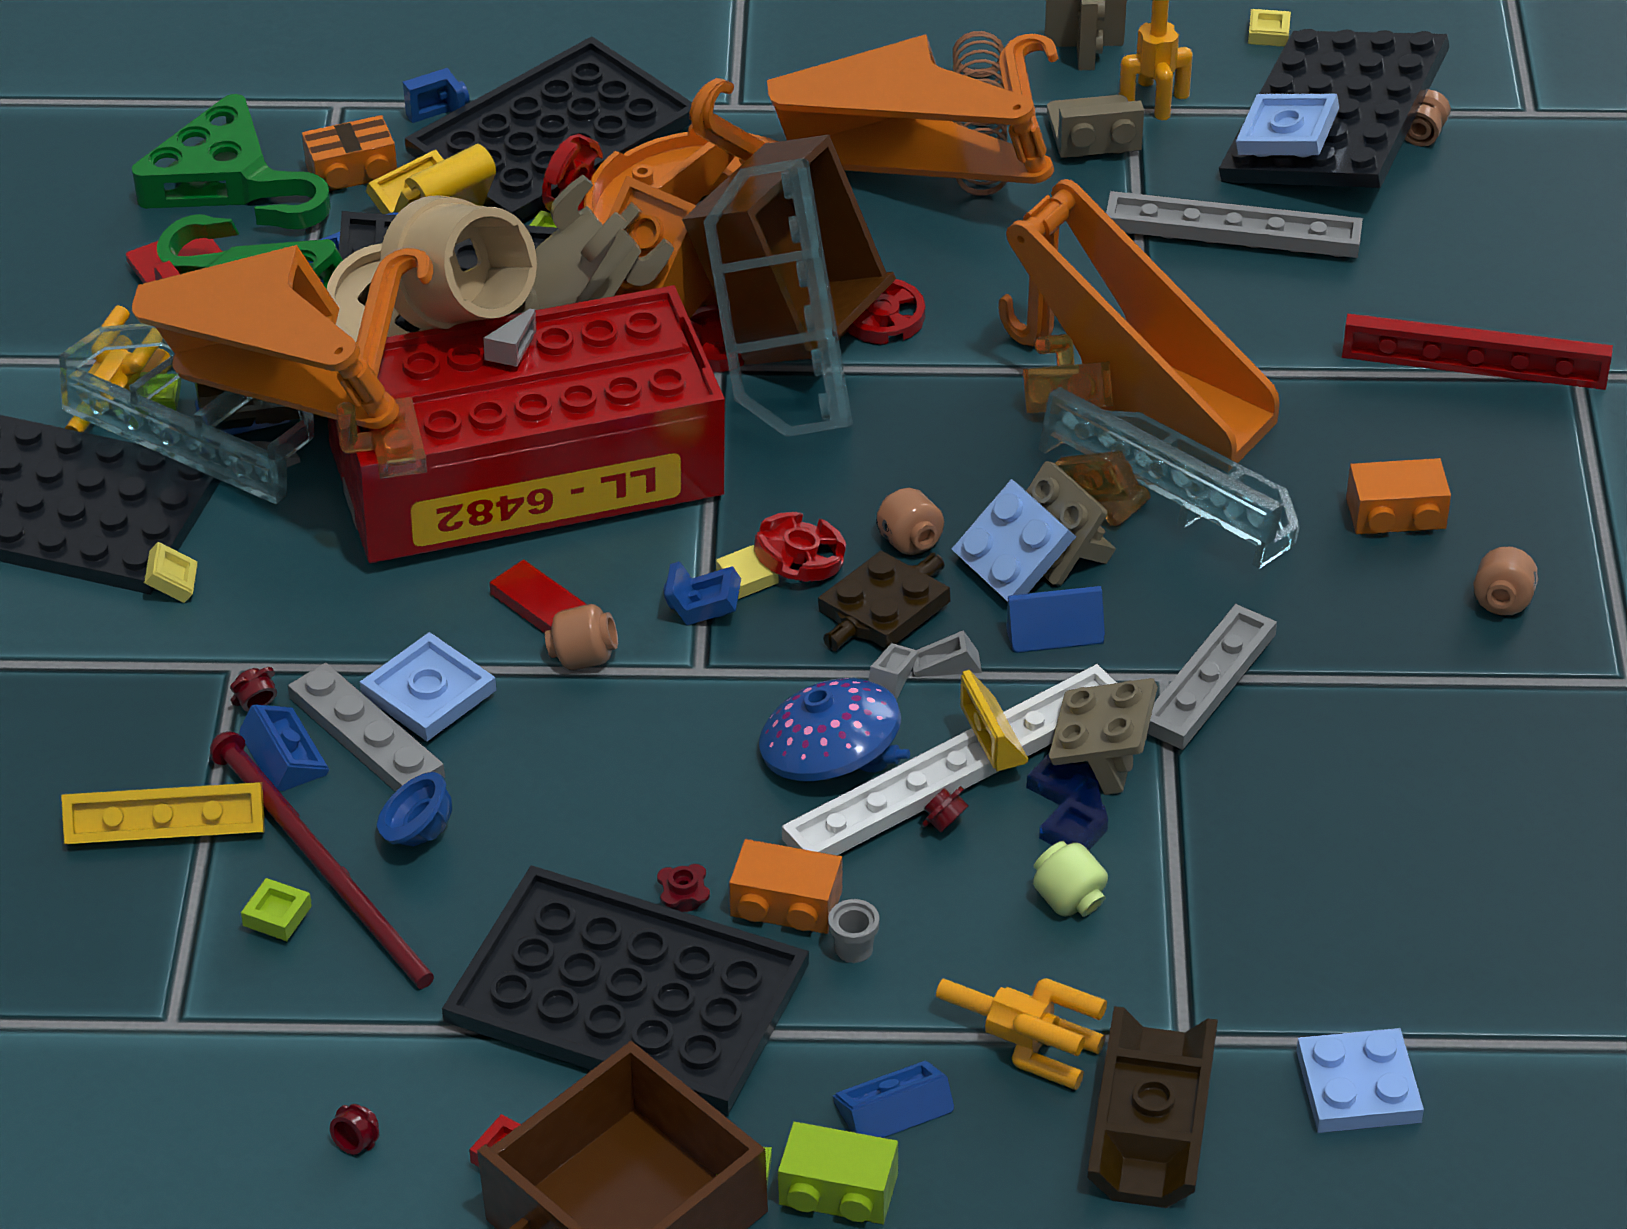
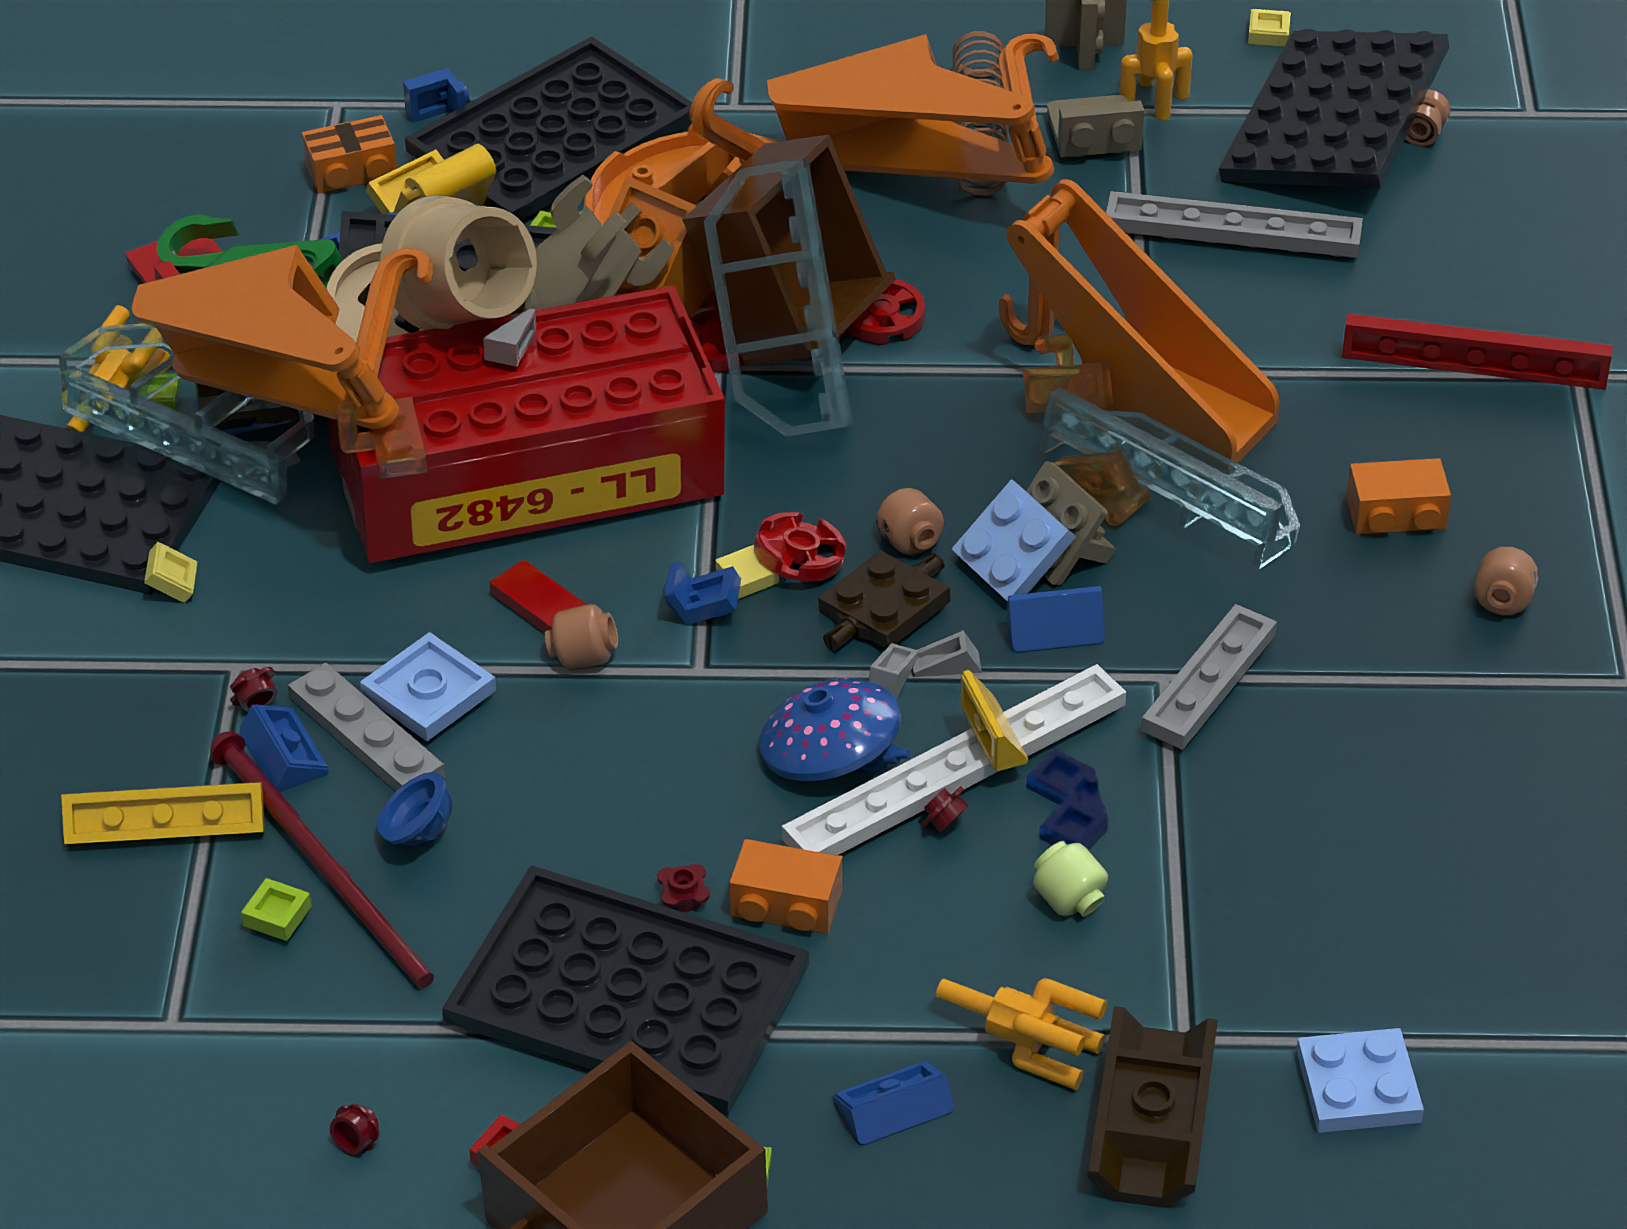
green piece [132,94,331,229] -> none
red piece [542,134,603,212] -> none
lime brick [778,1121,898,1224] -> none
light grey piece [828,899,879,963] -> none
dark tan bracket [1049,678,1158,795] -> none
light blue plate [1236,94,1339,157] -> none

